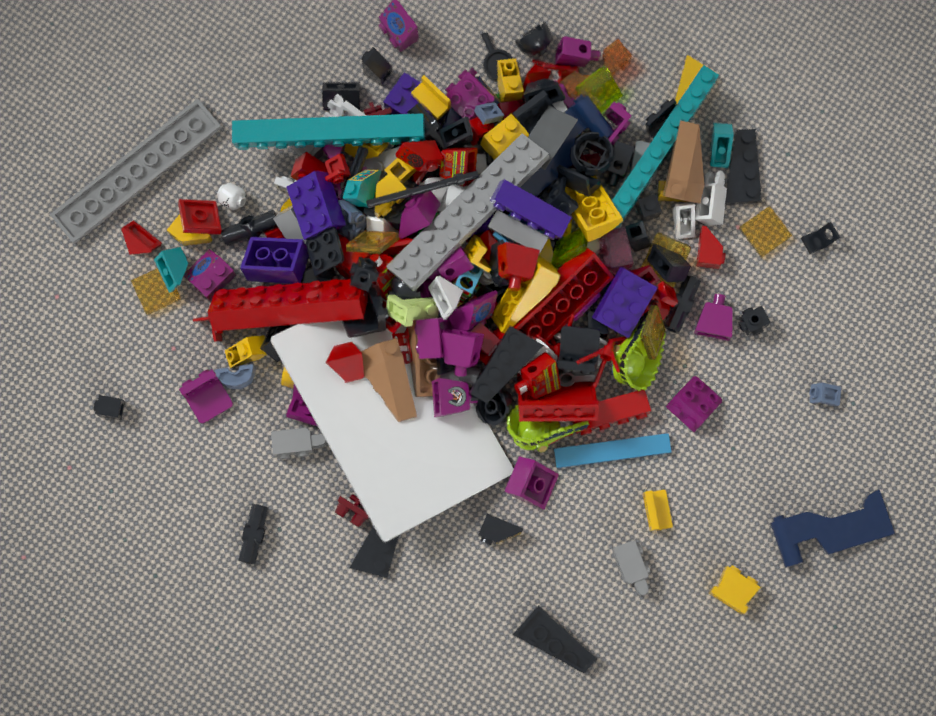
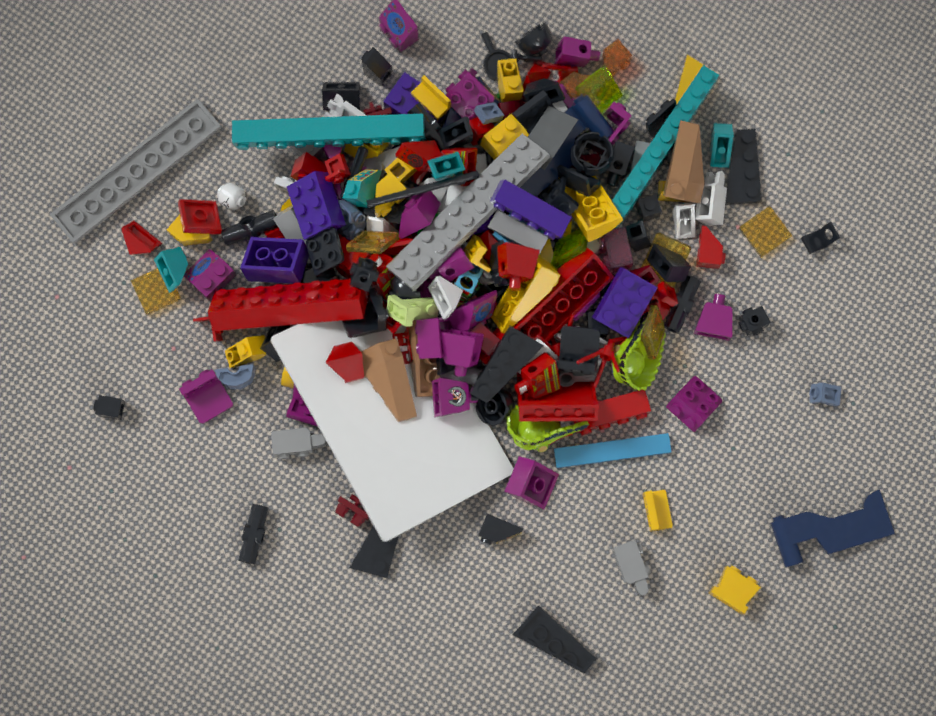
none -> teal slope [428,152,465,181]
none -> black piece [511,49,542,63]

